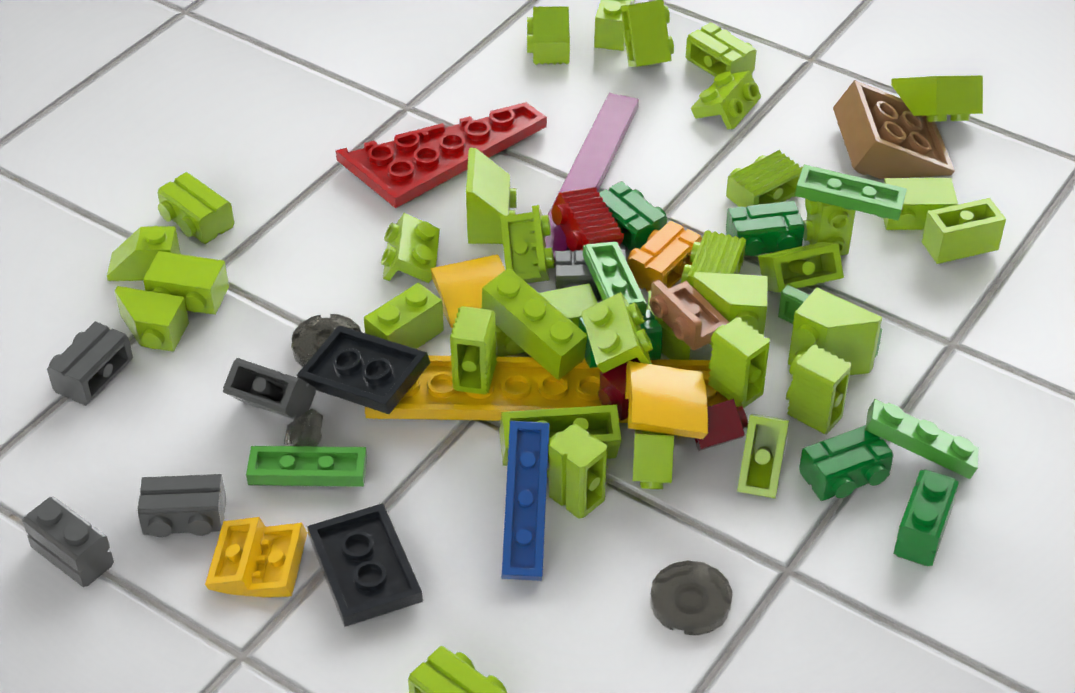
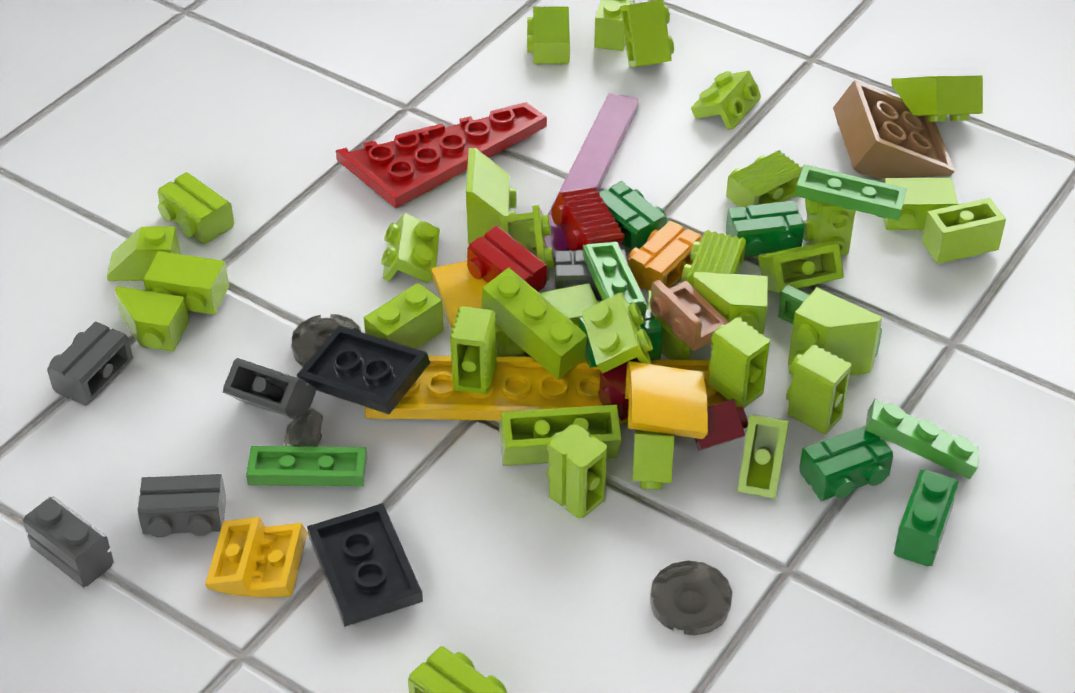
blue plate [501,421,549,581] -> none
lime brick [685,22,757,77] -> none
none -> red brick [467,225,547,292]

